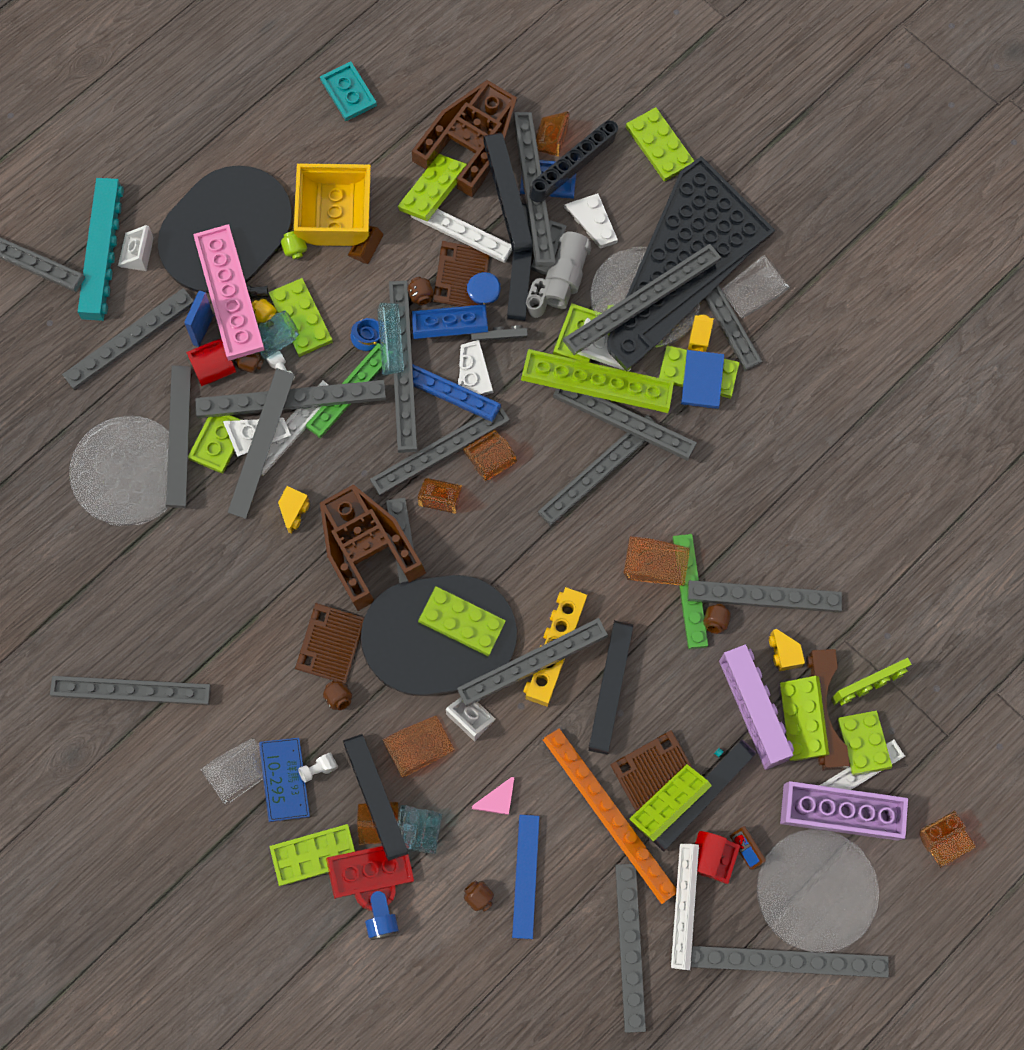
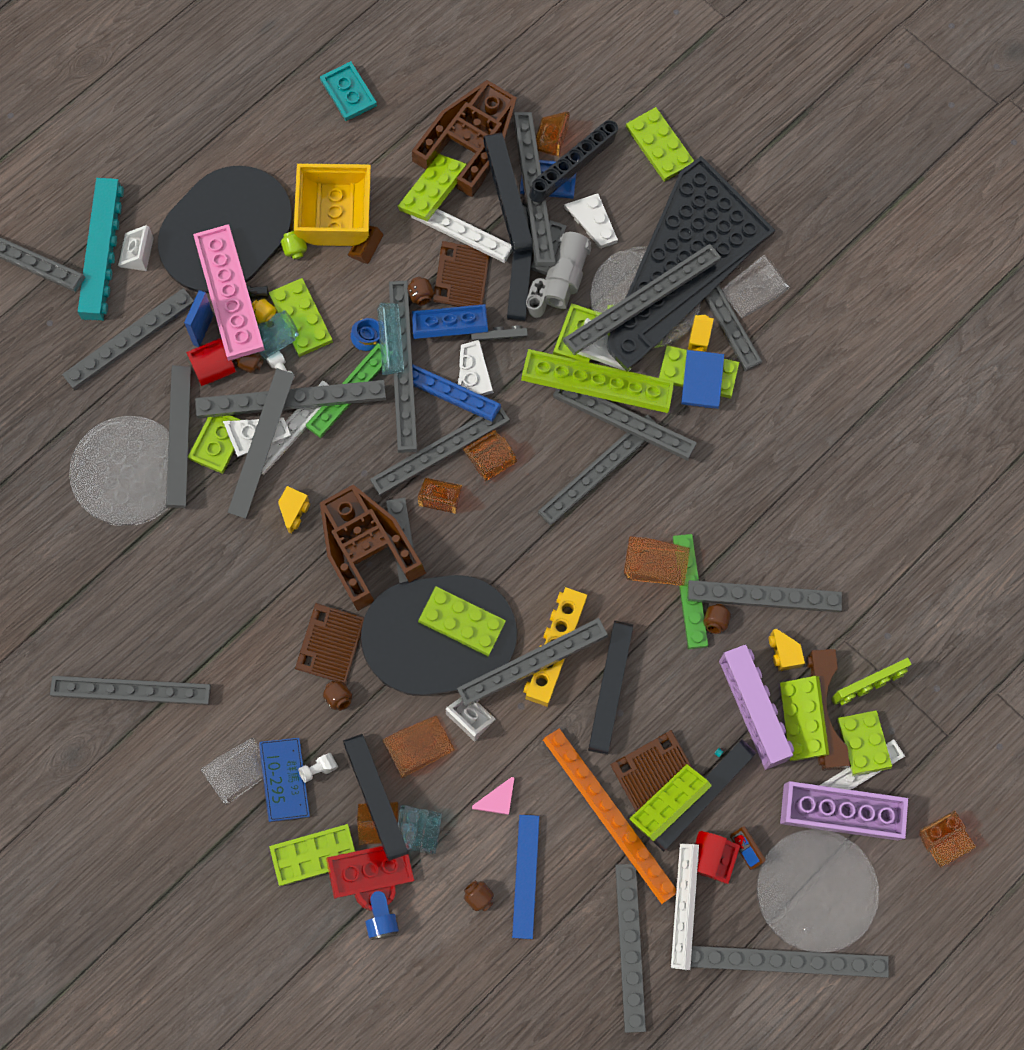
blue piece [467,272,500,305] -> none

